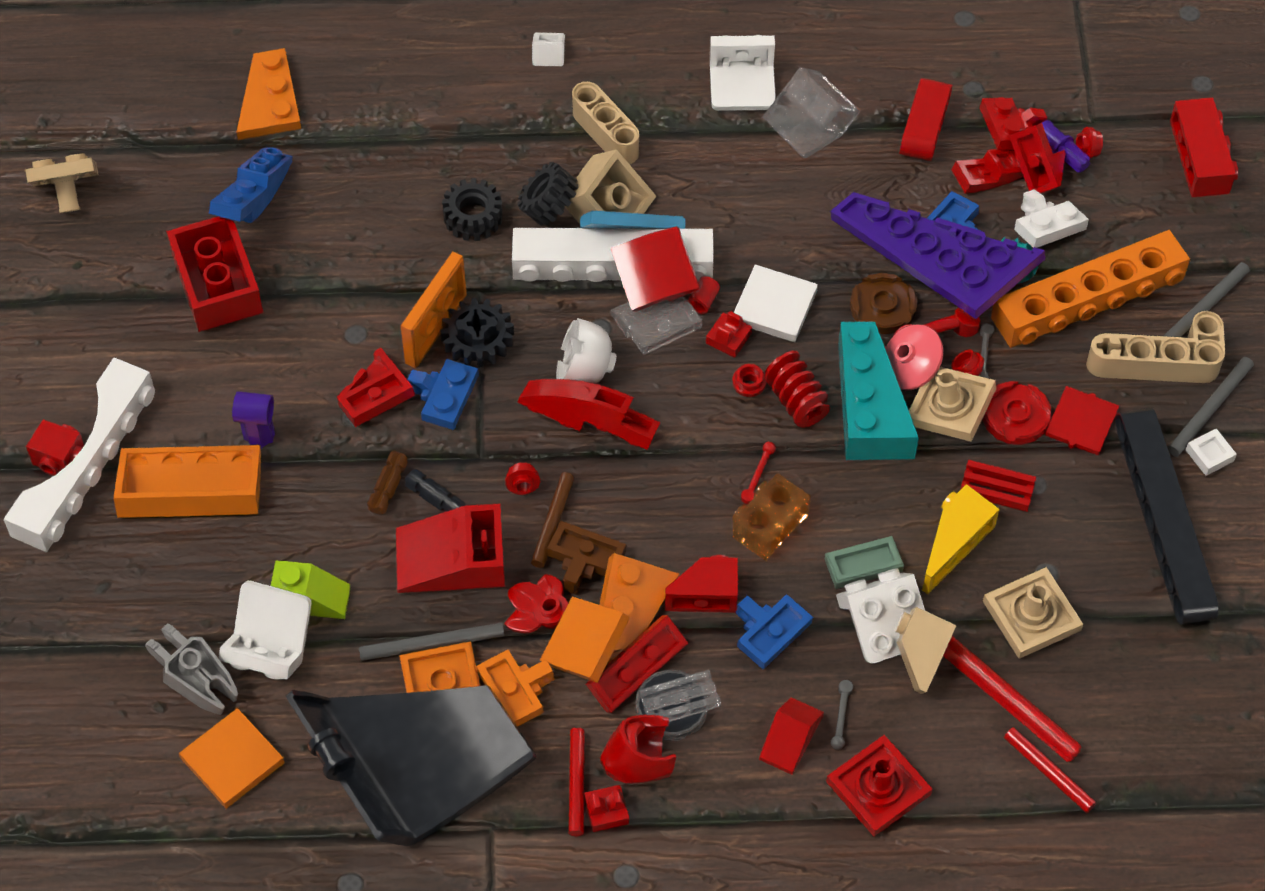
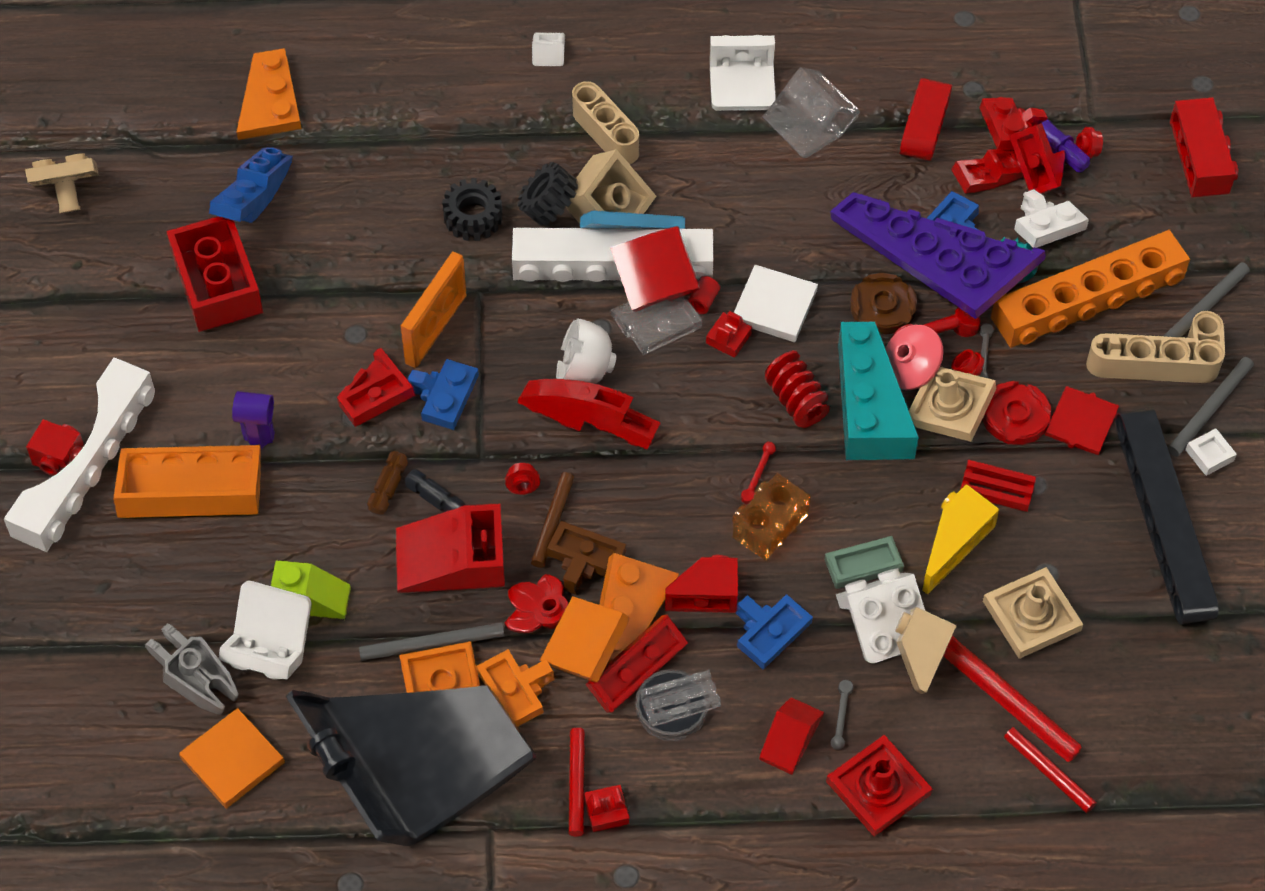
black gear [440,298,514,367] -> none
red piece [600,715,676,784] -> none
red plate [732,364,766,397] -> none

